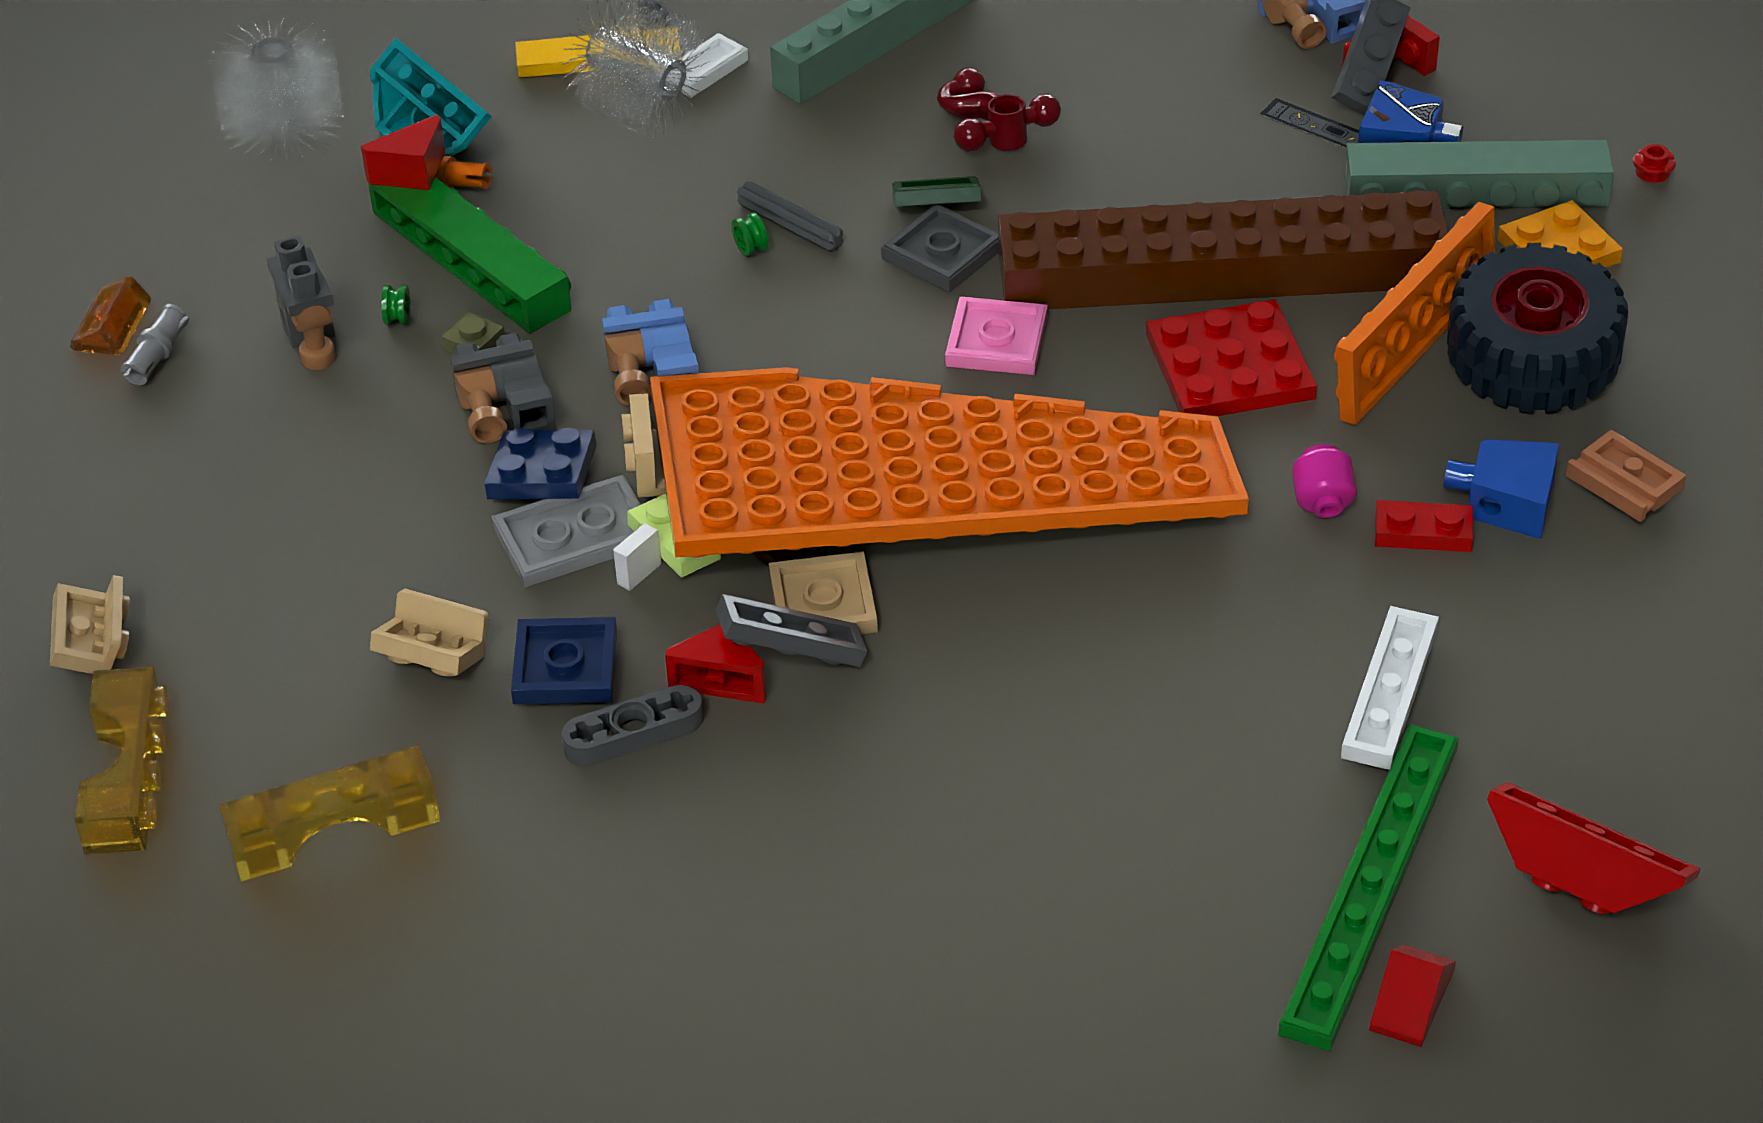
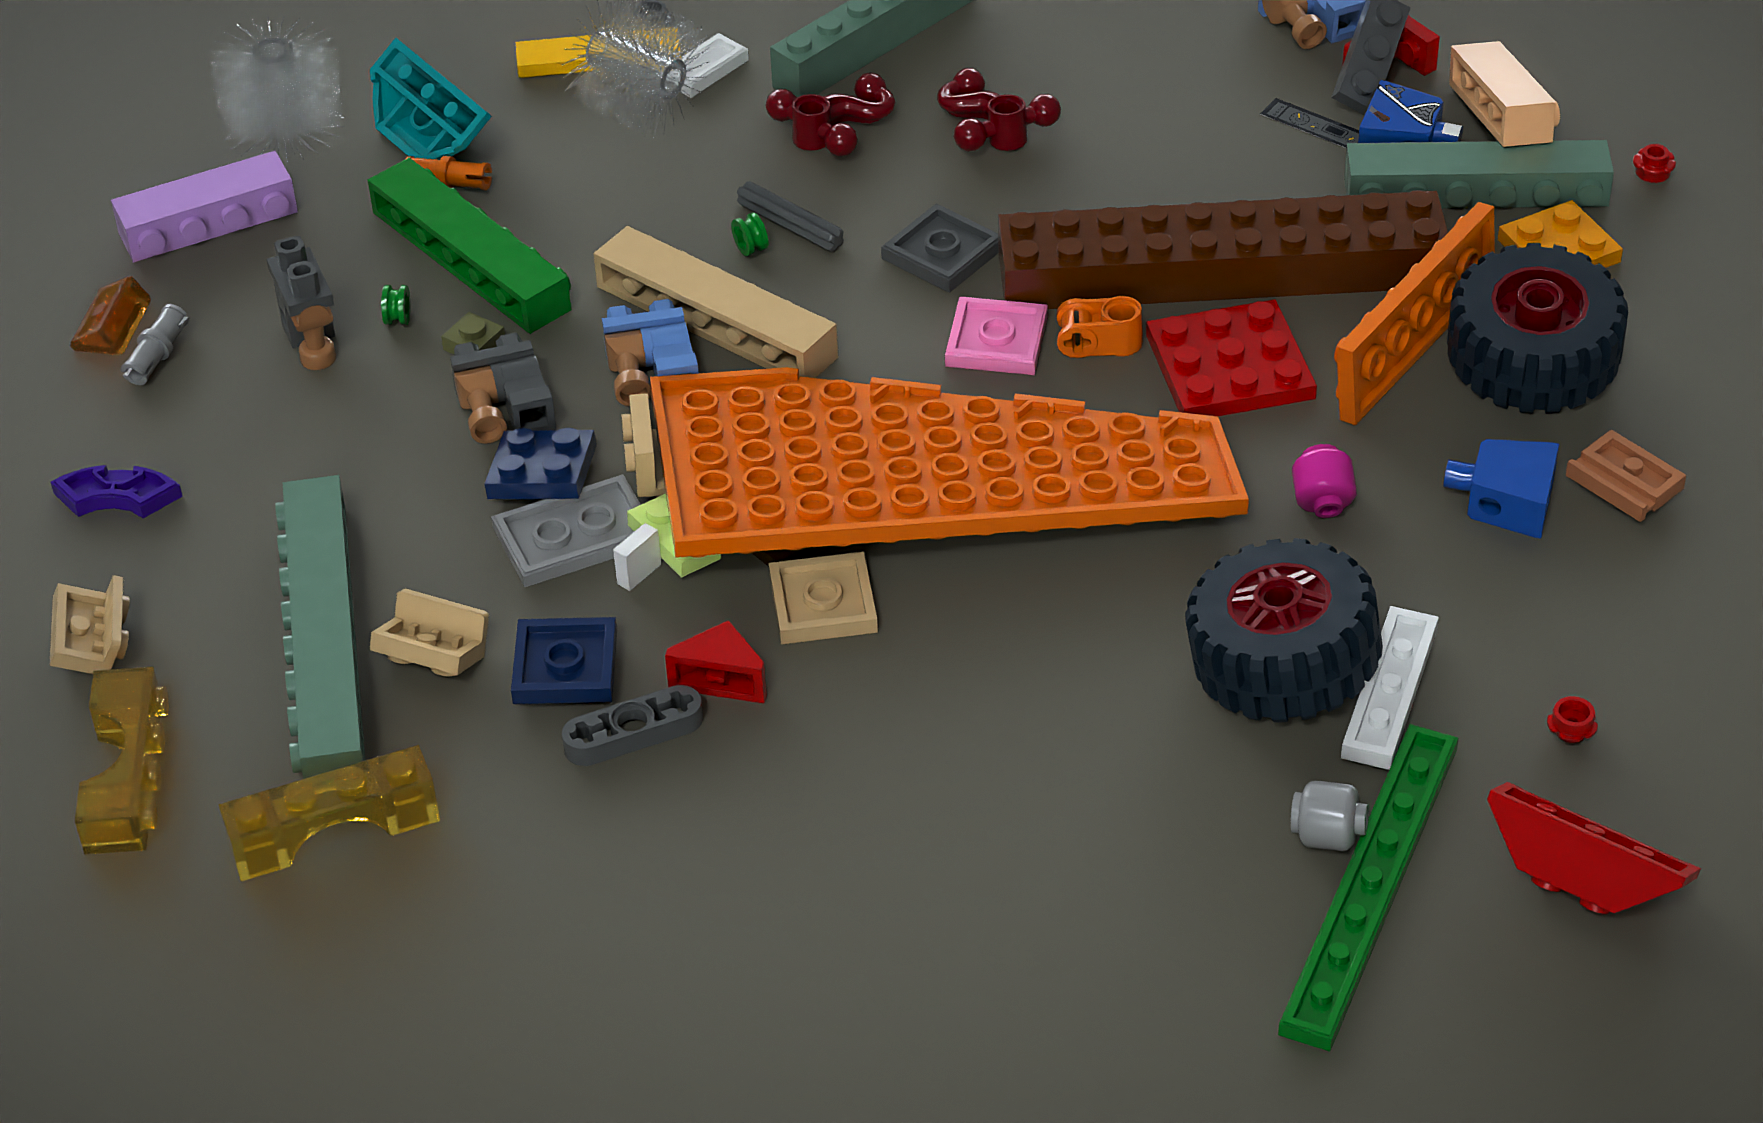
red slope [361,114,446,190] -> none
dark grey plate [716,594,868,667] -> none
dark green tile [892,176,981,207] -> none
red slope [1369,945,1456,1047] -> none
red plate [1375,500,1473,552] -> none
none -> dark purple tile [51,465,183,519]
none -> lavender brick [111,151,298,263]
none -> sand green brick [275,475,367,792]
none -> tan brick [593,226,838,378]
none -> dark red piece [765,72,896,157]
none -> orange piece [1056,296,1143,358]
none -> black wheel [1185,538,1383,722]
none -> light grey head [1291,781,1369,851]
none -> light nougat brick [1449,41,1560,147]
none -> red plate [1547,696,1598,743]

